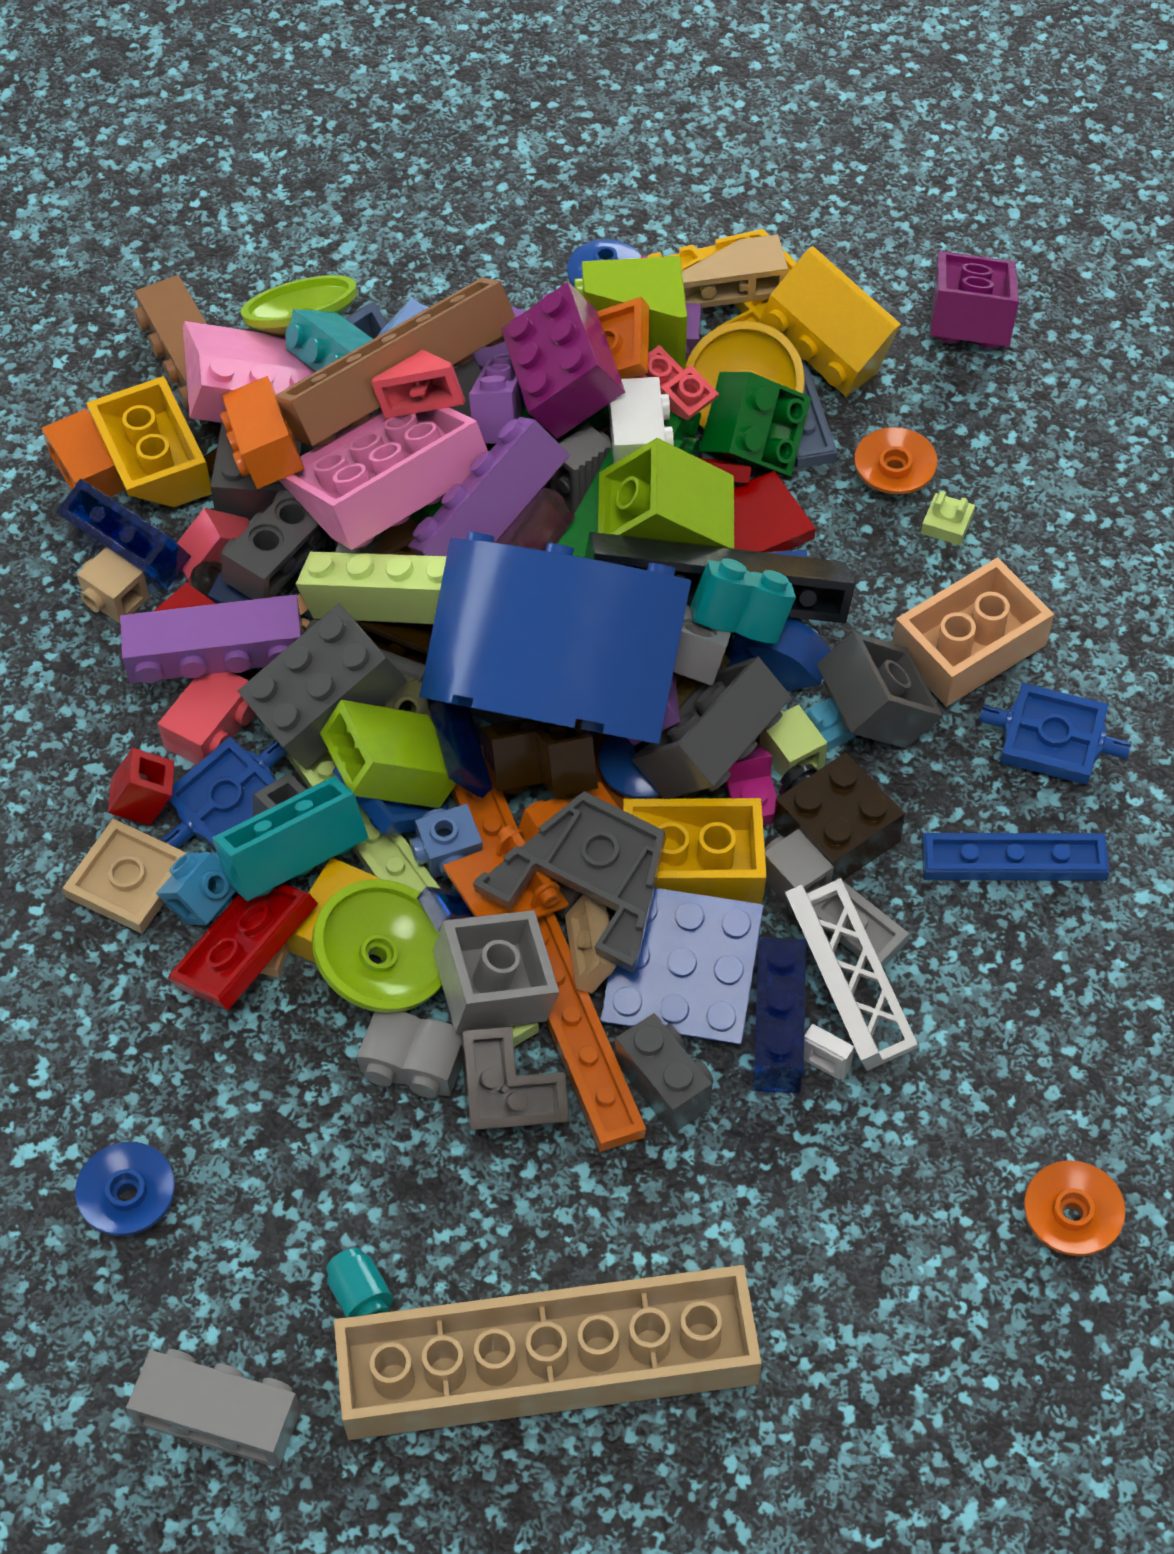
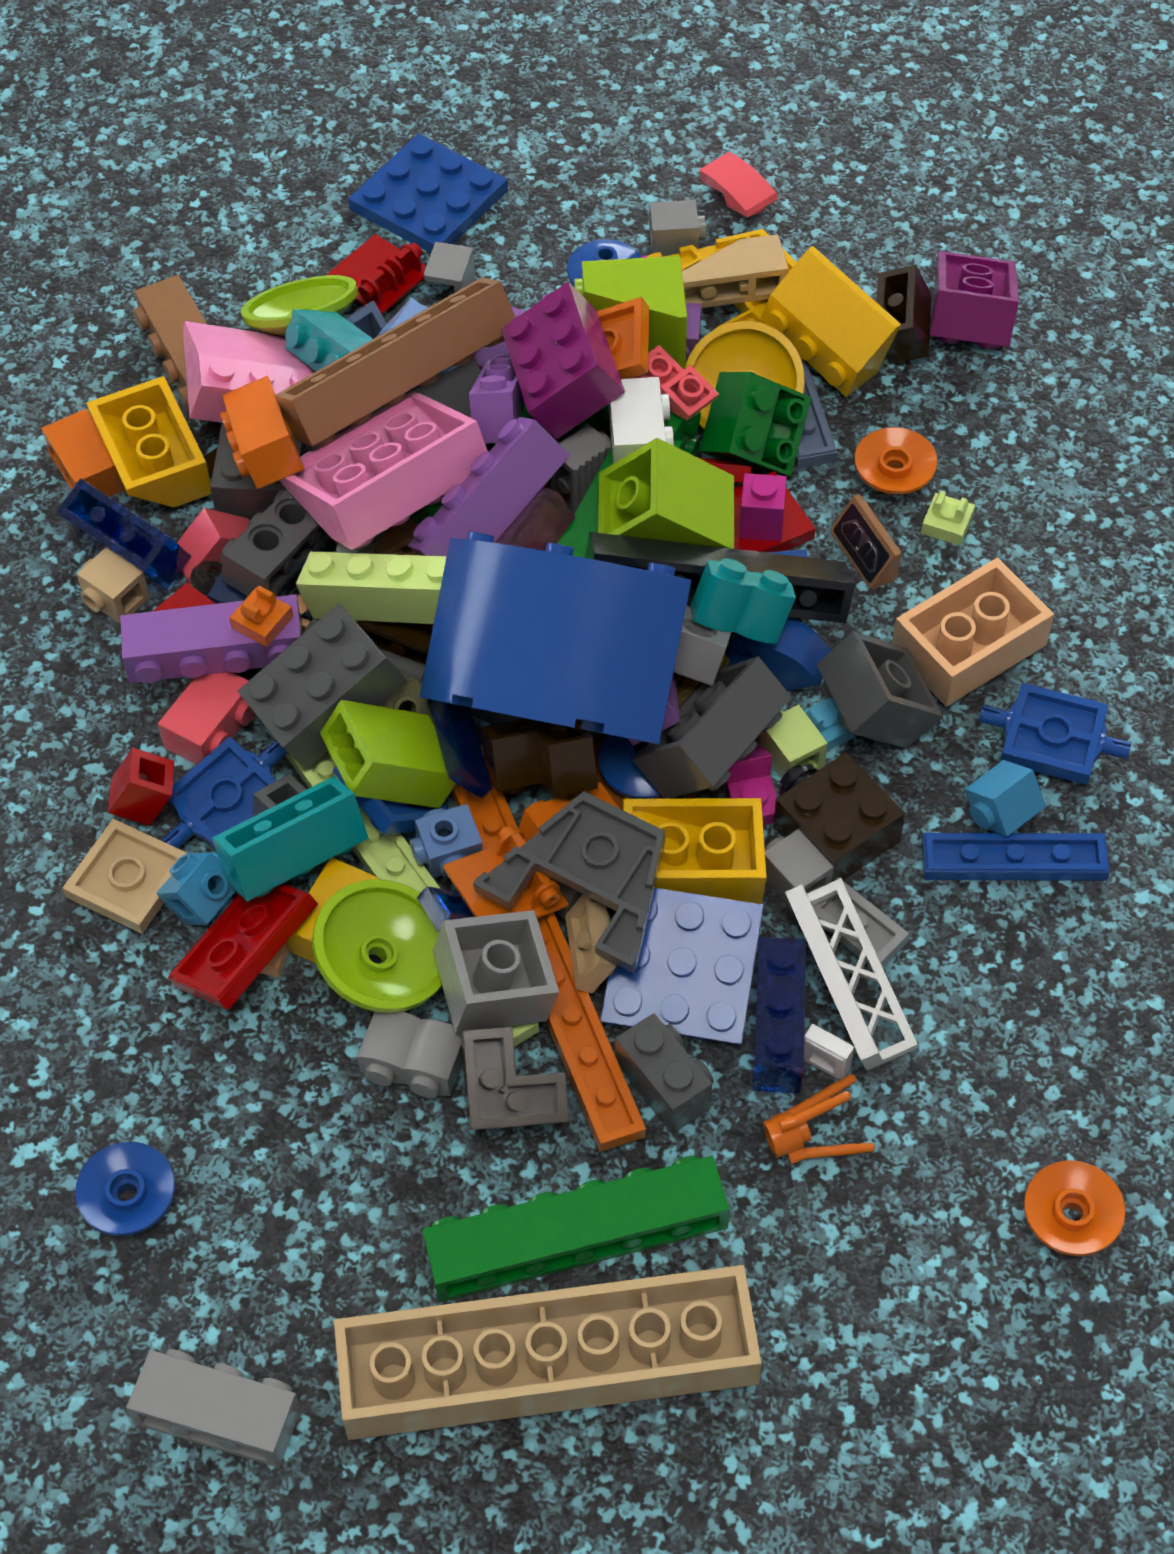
teal brick [326,1248,393,1318] -> none
coral slope [371,350,465,419] -> none
none -> orange tile [229,586,294,647]
none -> red hinge [325,234,426,315]
none -> blue plate [348,133,508,253]
none -> green brick [422,1155,730,1303]
none -> light grey panel [424,242,475,293]
none -> light grey brick [649,200,706,257]
none -> coral slope [699,151,778,217]
none -> dark pink brick [739,473,787,541]
none -> orange plant [762,1074,875,1164]
none -> slope [831,494,902,589]
none -> dark brown brick [876,265,932,364]
none -> dark azure brick [964,760,1046,836]

